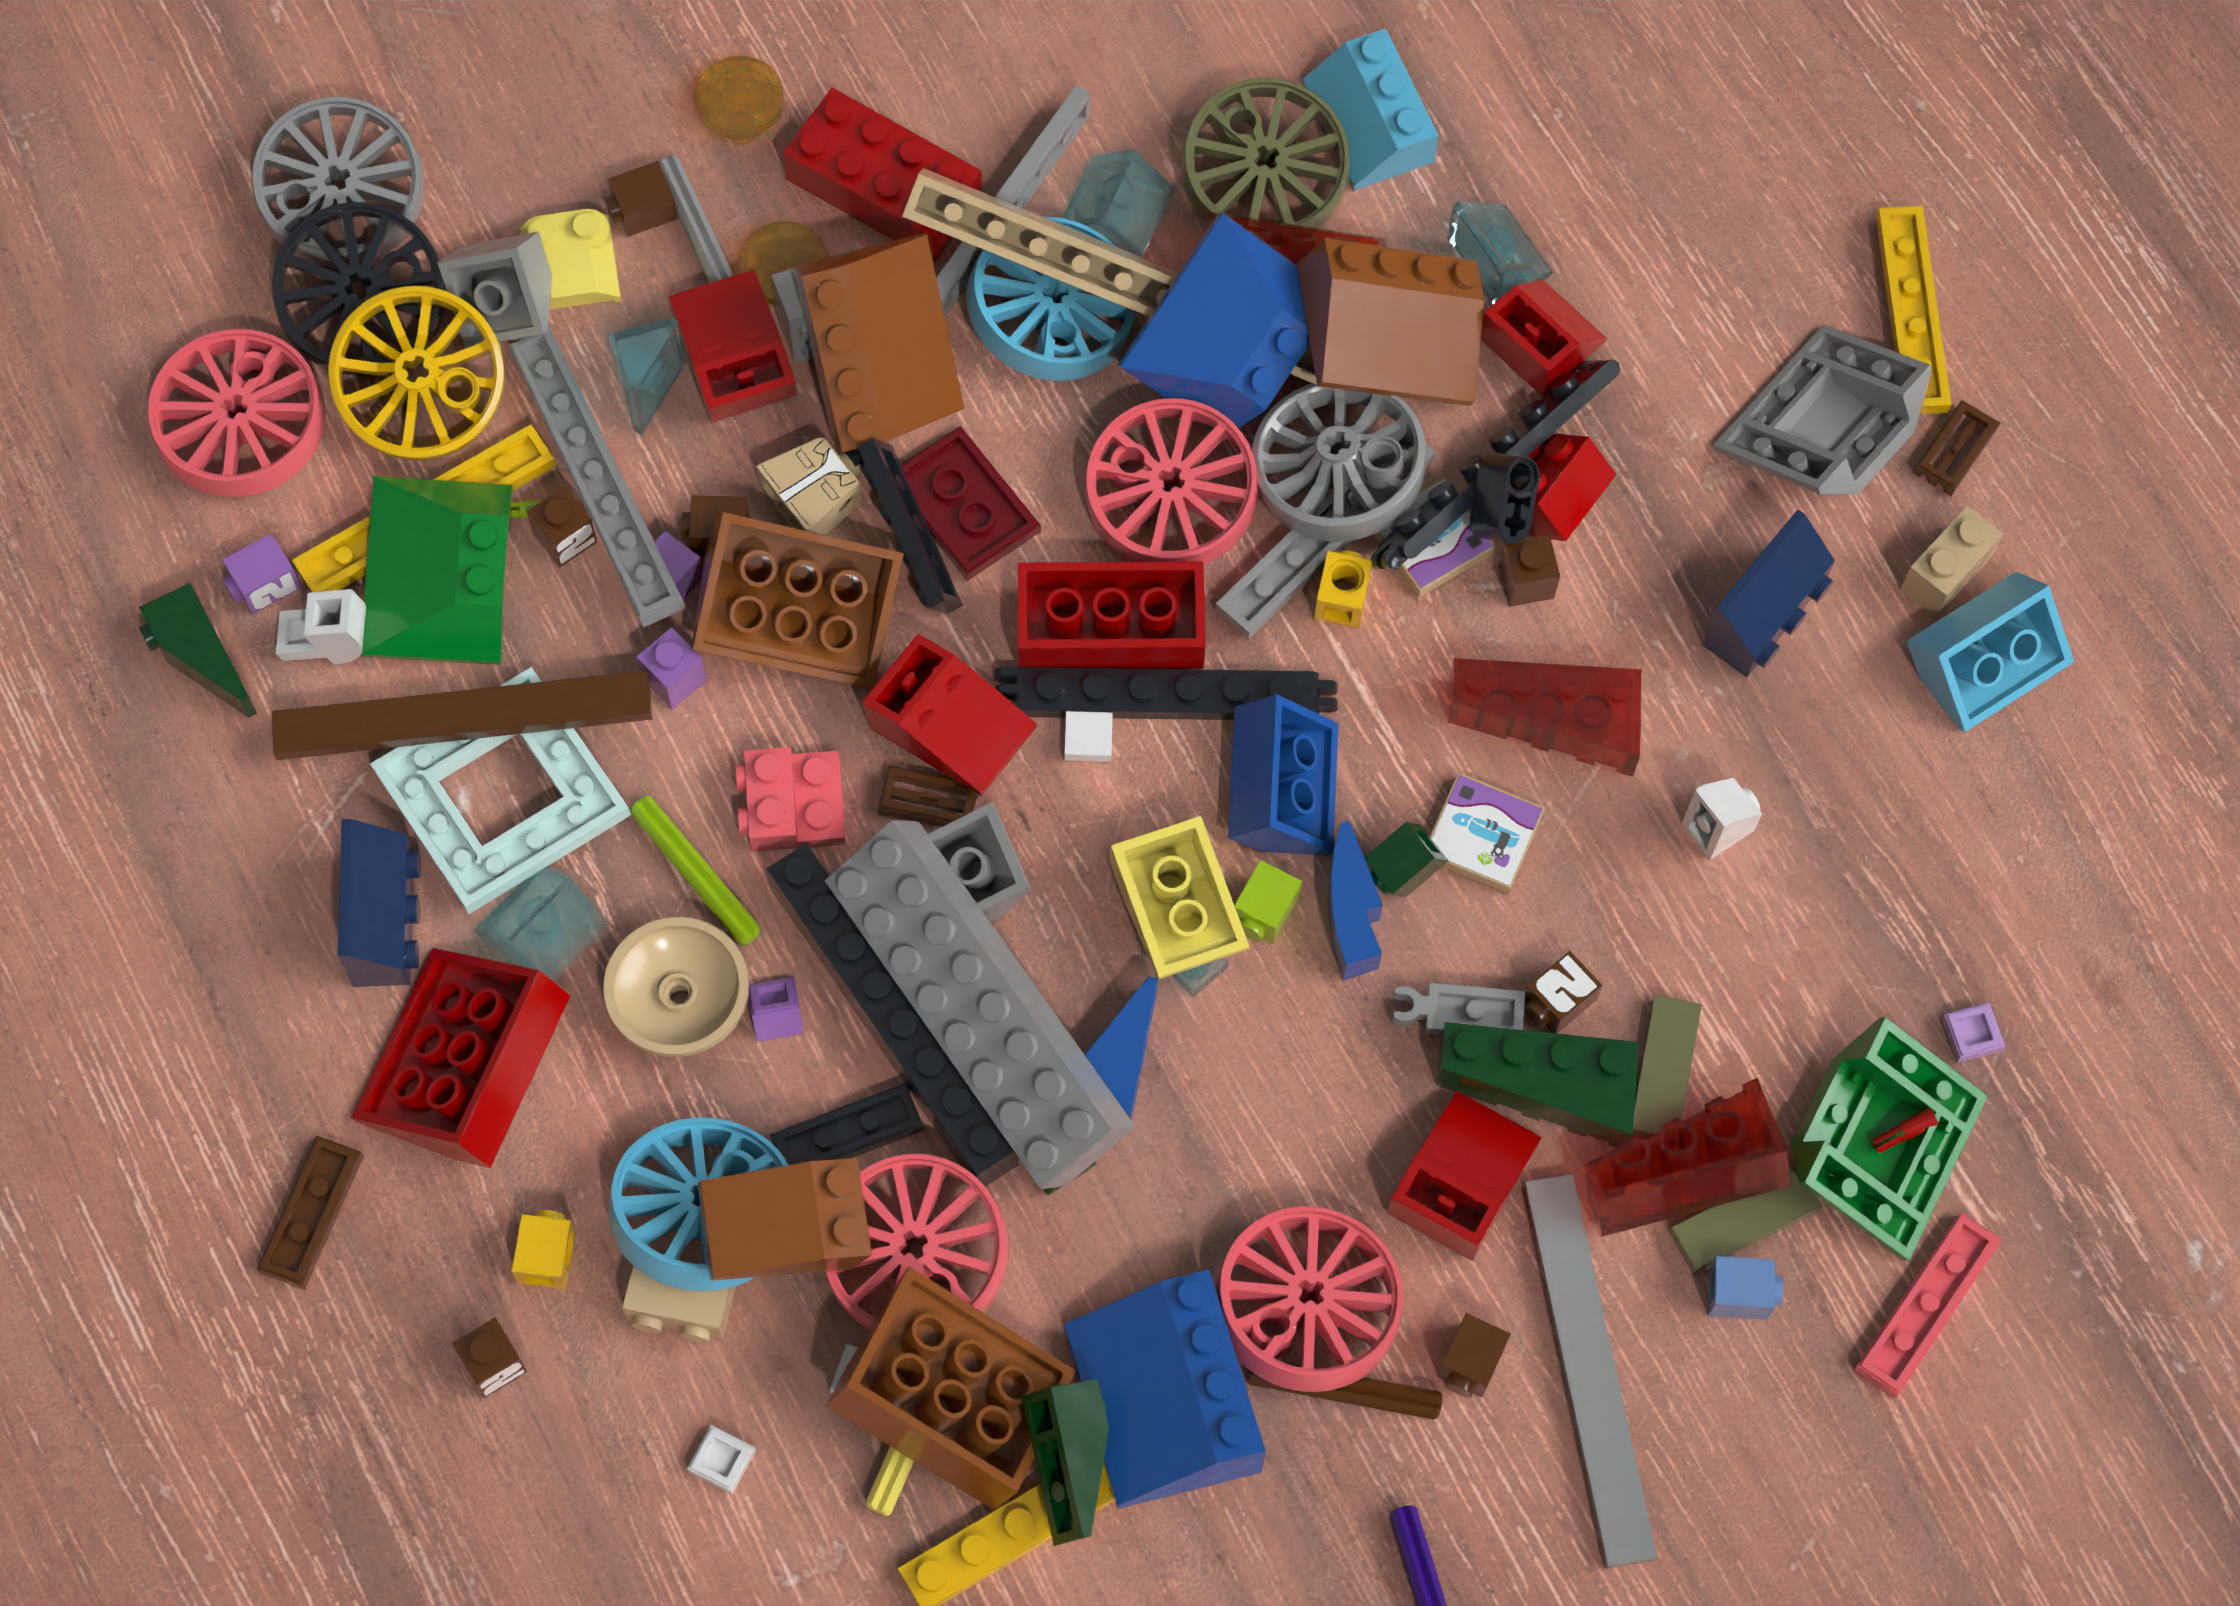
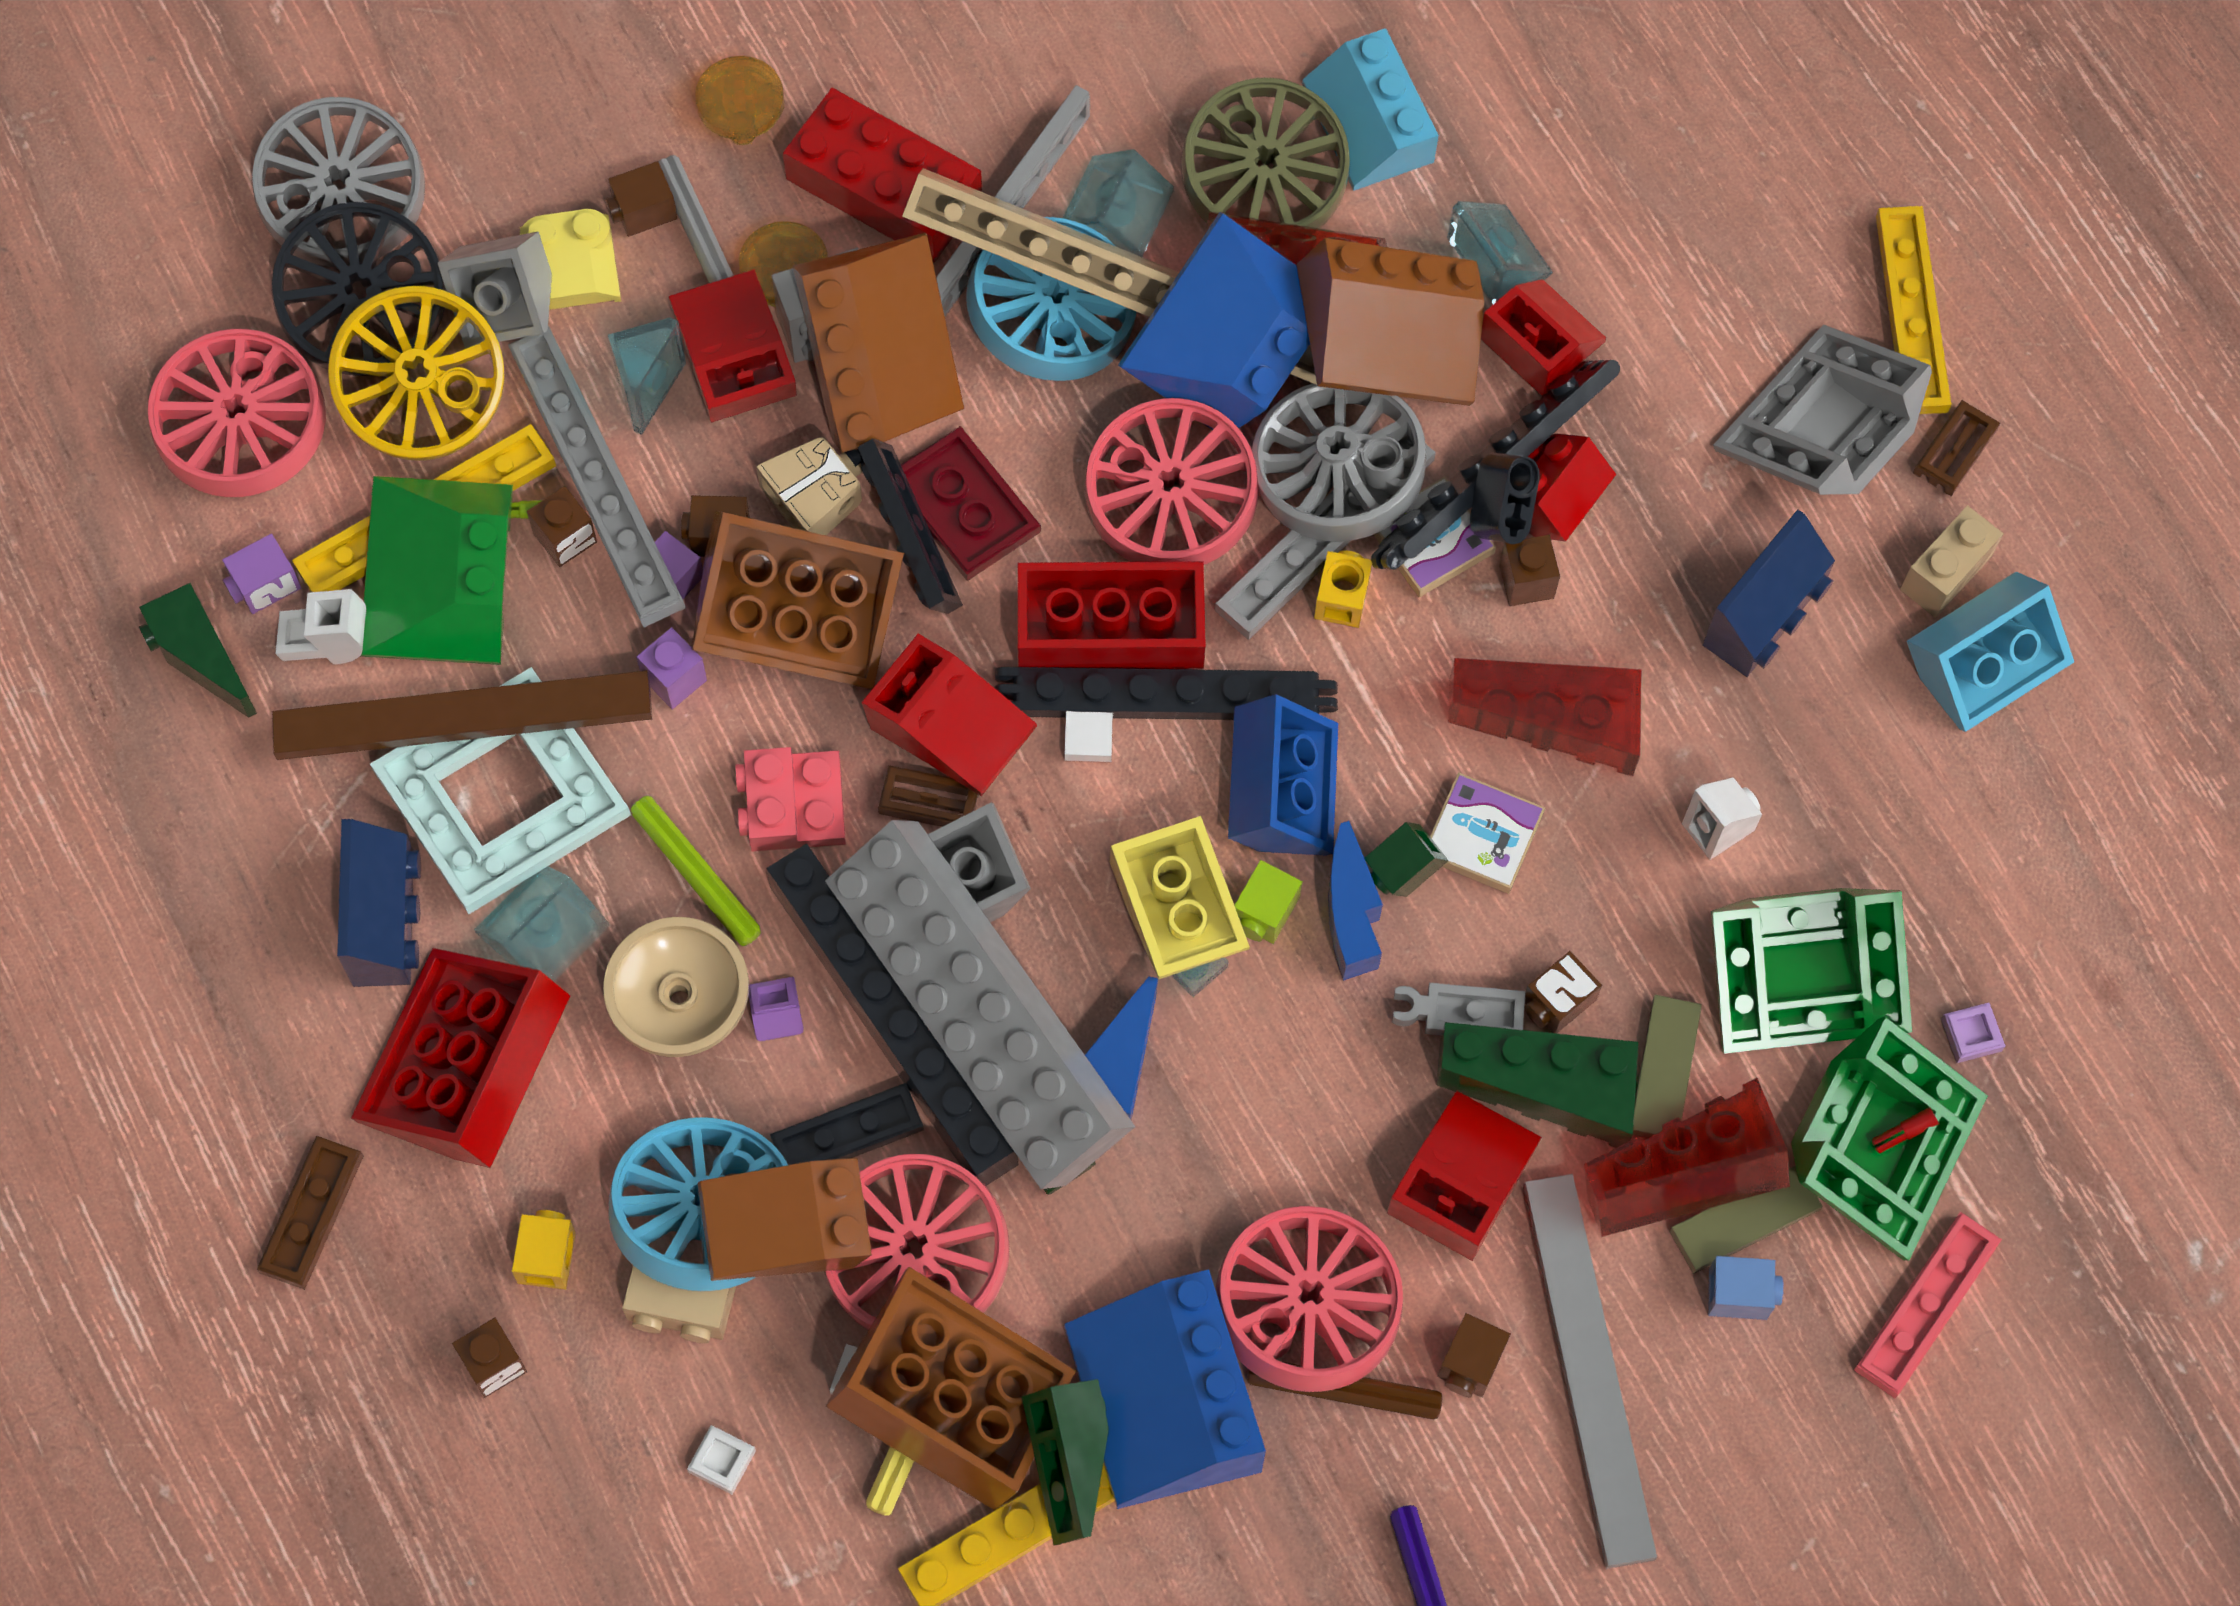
none -> green slope [1711,888,1912,1054]

